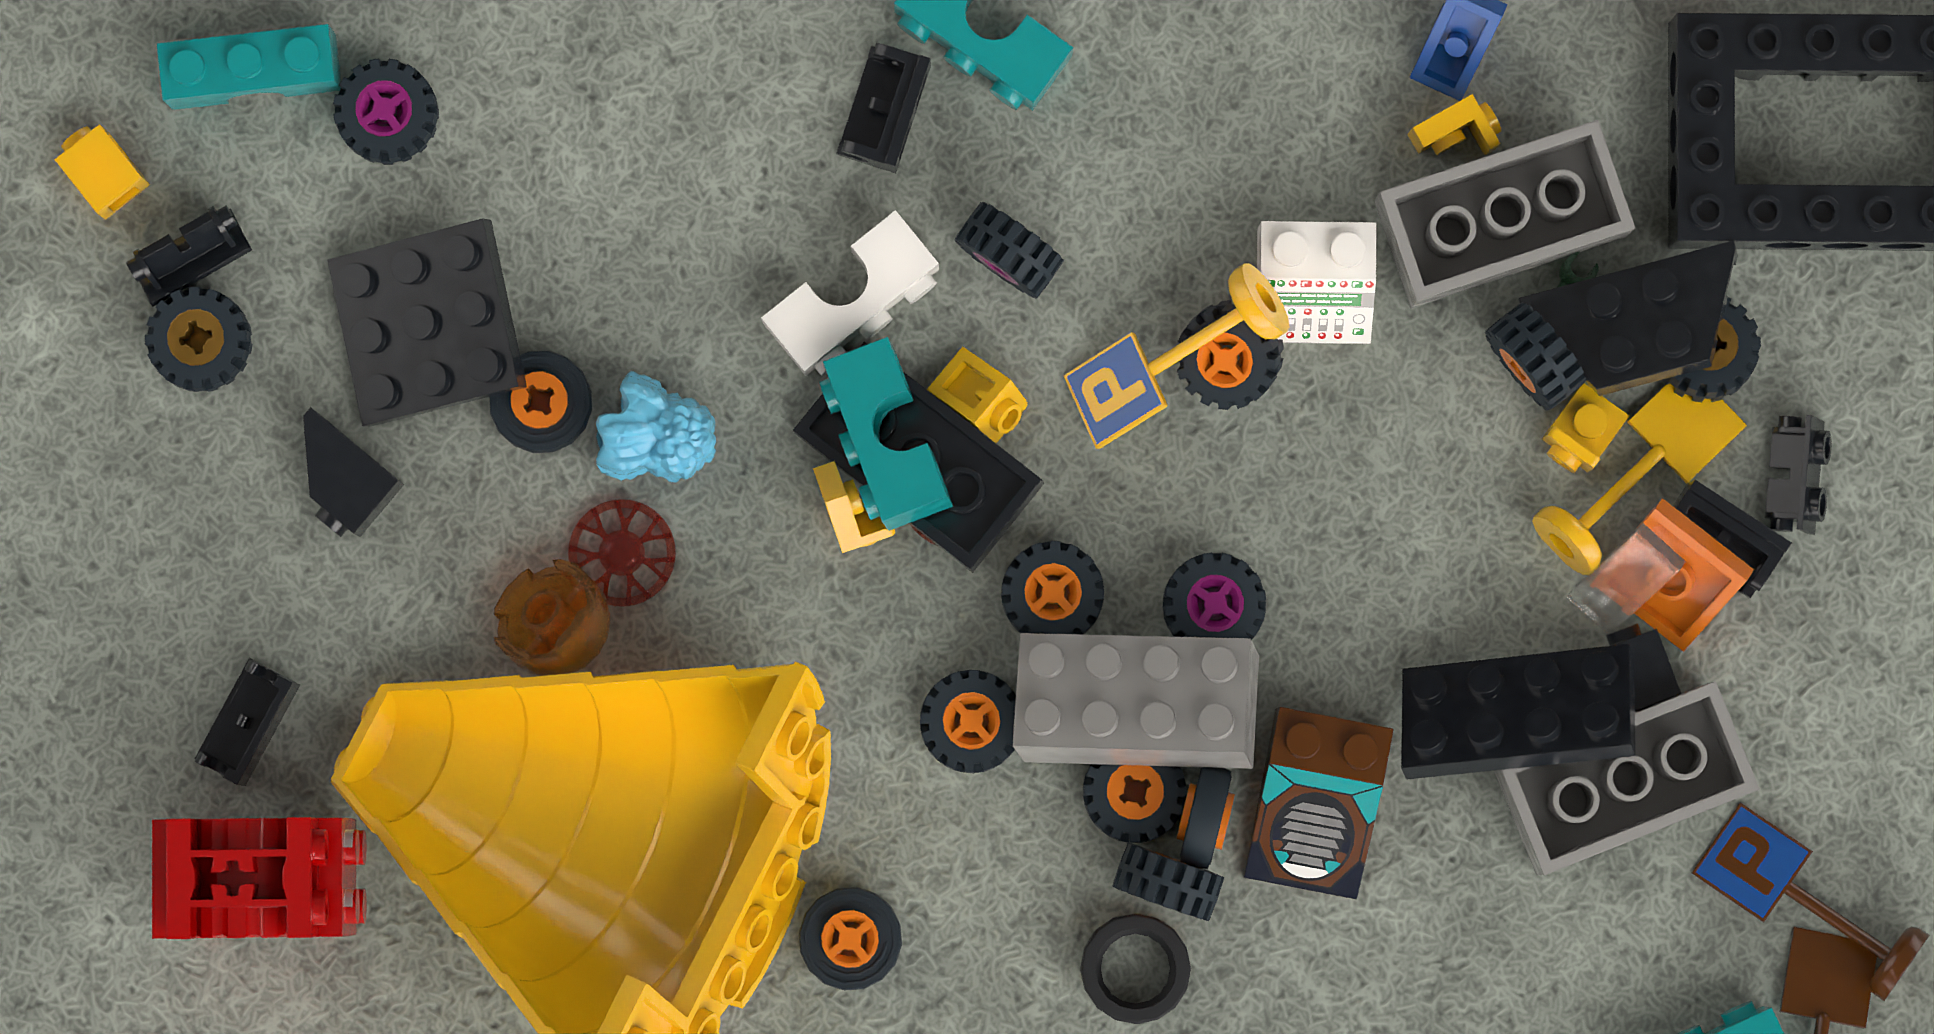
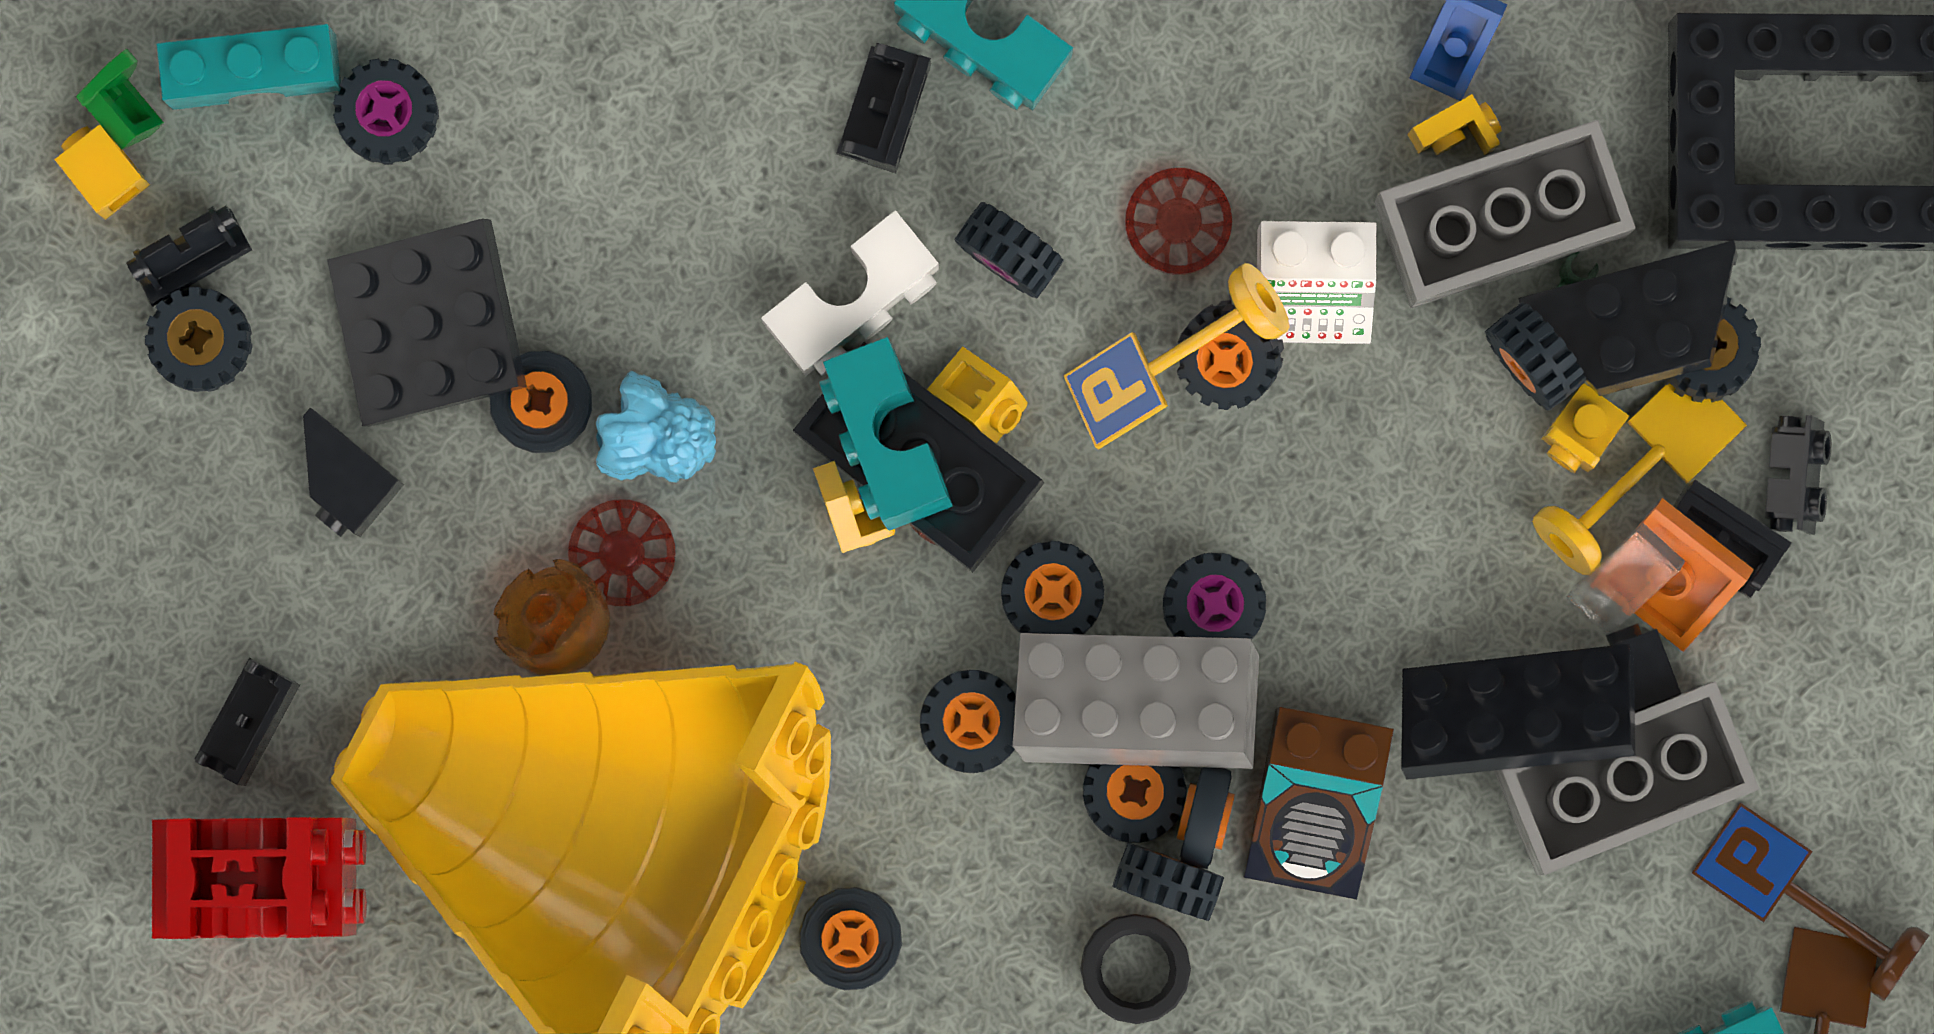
none -> green tile [75,49,164,150]
none -> clear red wheel [1125,168,1232,275]

